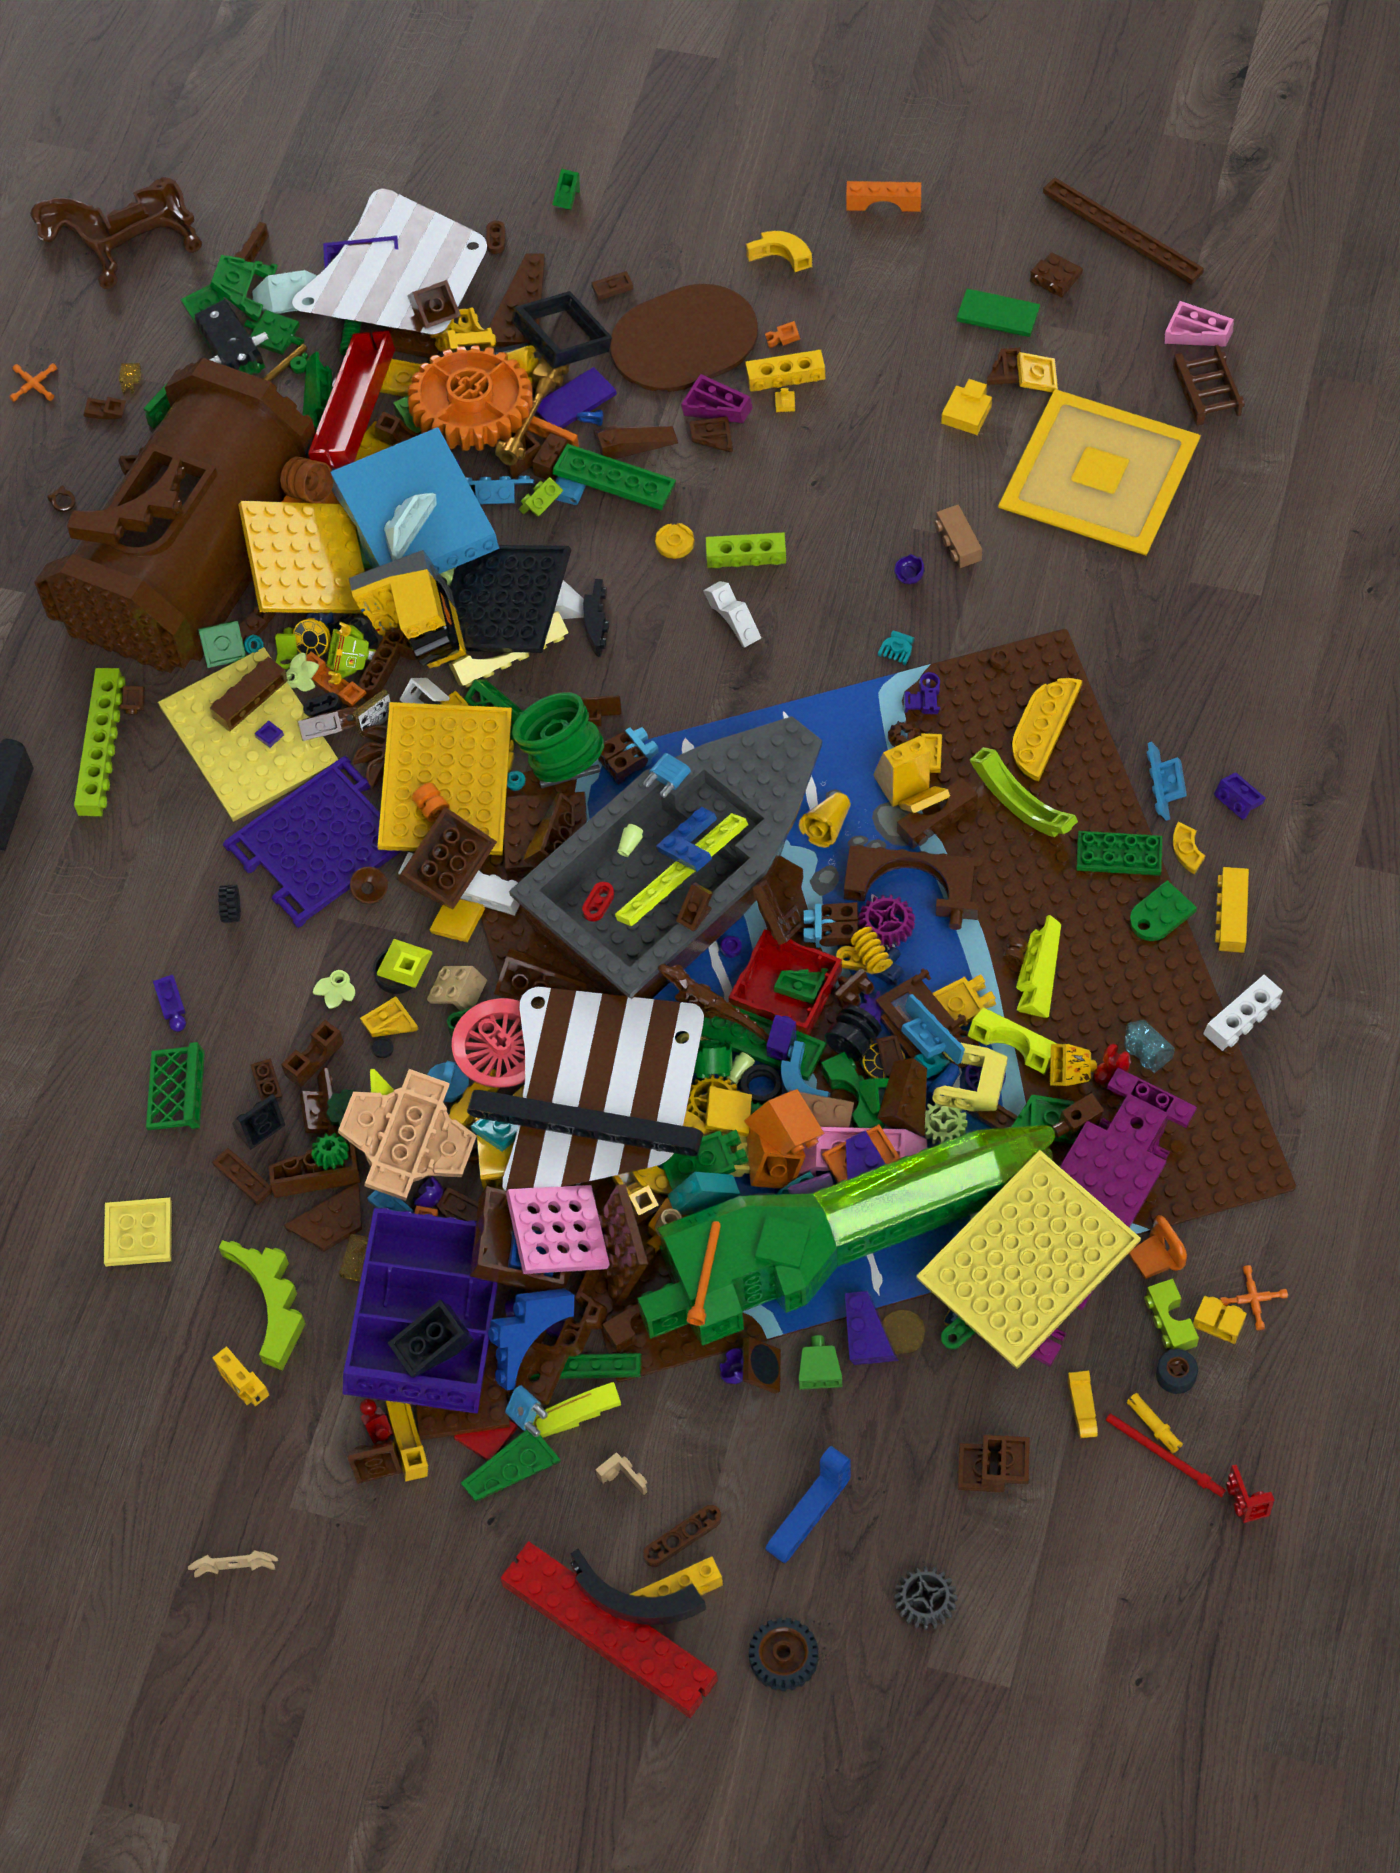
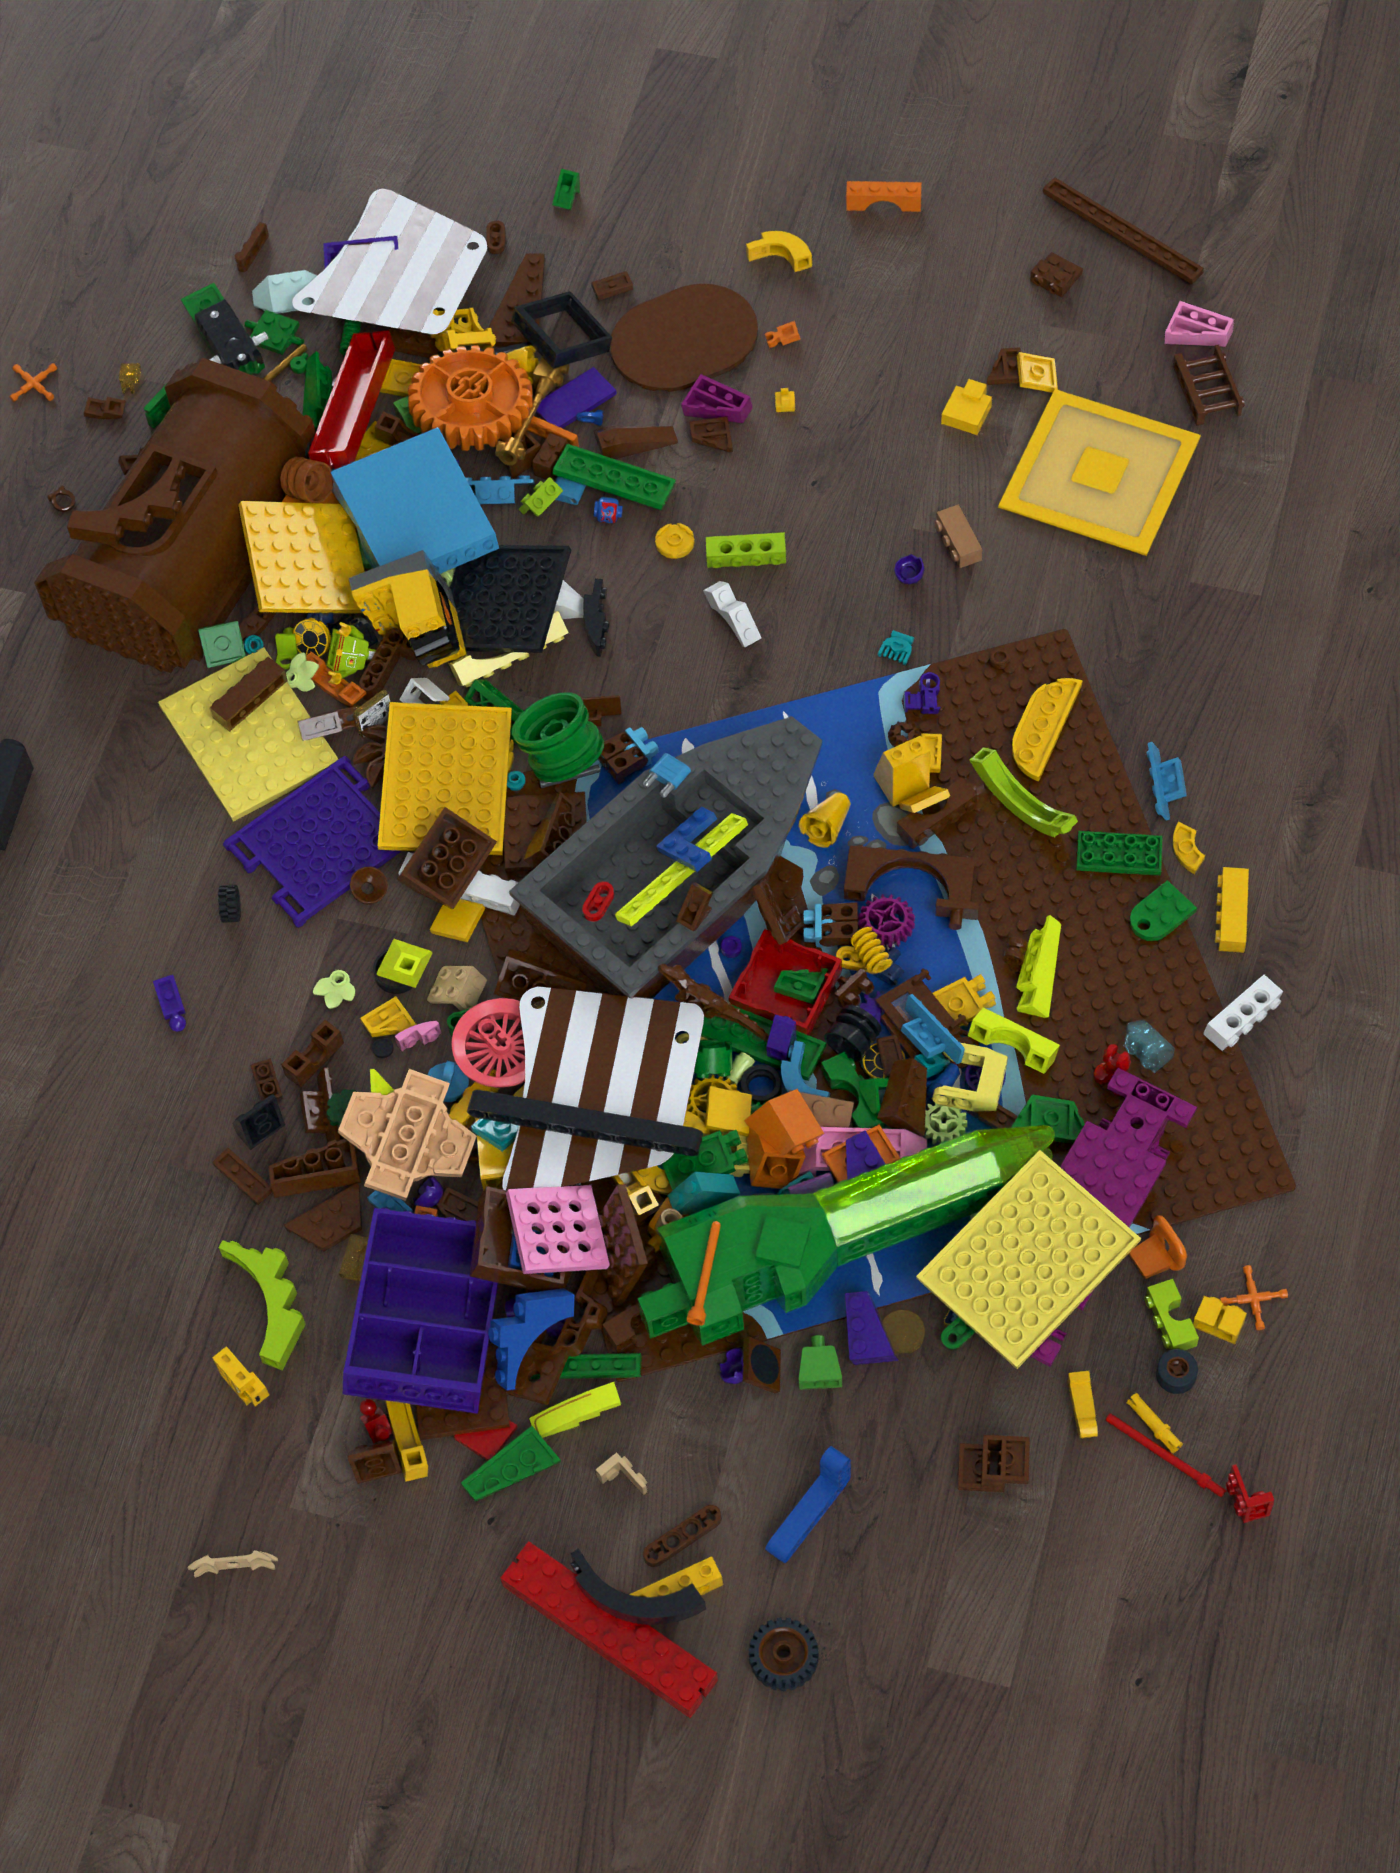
reddish brown animal [31,177,202,289] -> none
lime brick [74,668,125,816] -> none
light yellow plate [104,1198,172,1266] -> none
reddish brown bracket [120,686,145,715] -> none
green fence [146,1042,205,1130] -> none
green wing [209,255,278,321] -> none
dark purple tile [254,721,284,748] -> none
black beam [303,692,342,717] -> none
green gear [311,1132,349,1170] -> none
light aqua wedge [384,493,437,561] -> none
black slope [388,1299,474,1378] -> none
reddish brown slope [407,280,461,329] -> none
orange wheel [412,783,450,822] -> none
dark azure piece [505,1385,548,1437] -> none
yellowish green cone [617,824,643,857] -> none
yellow brick [745,350,825,391] -> none
dark grey gear [894,1566,958,1630] -> none
green tile [957,288,1040,337] -> none
yellow torso [1050,1044,1097,1086] -> none
reddish brown torso [1051,1093,1104,1140] -> none
dark purple bracket [1214,773,1266,820] -> none
none -> bright pink slope [395,1021,441,1051]
none -> blue head [594,497,623,524]

